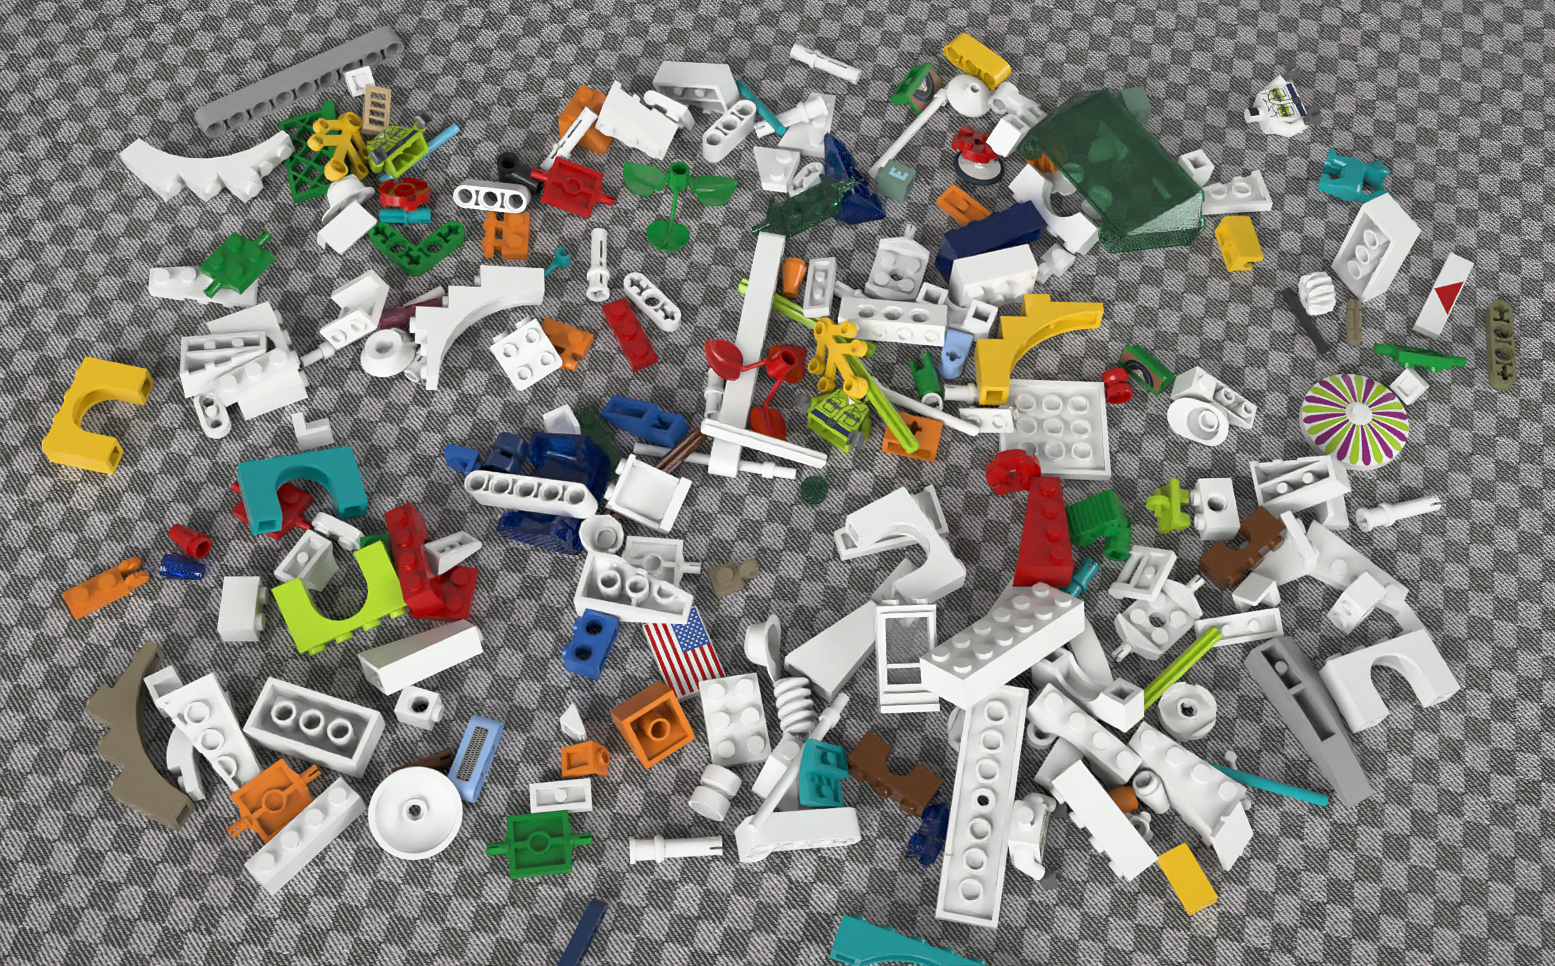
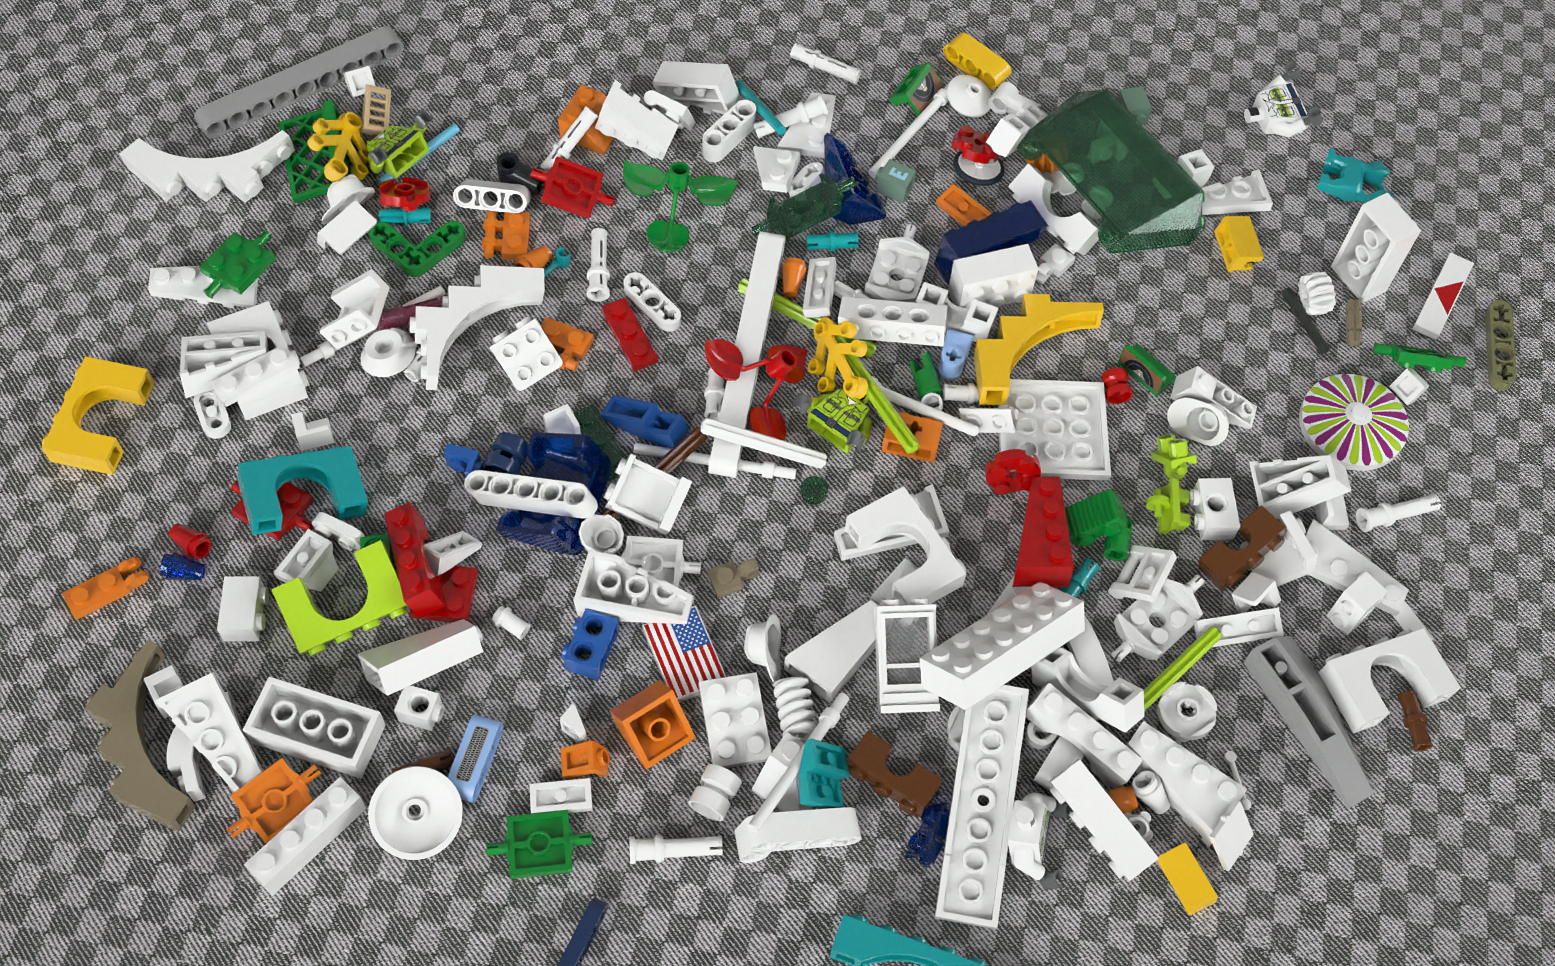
teal bar [1211,763,1329,807] -> none
none -> white pin [492,606,531,640]
none -> orange cone [514,245,552,268]
none -> teal pin [806,231,858,252]
none -> lime hips [1151,434,1197,480]
none -> reddish brown pin [1398,690,1433,752]

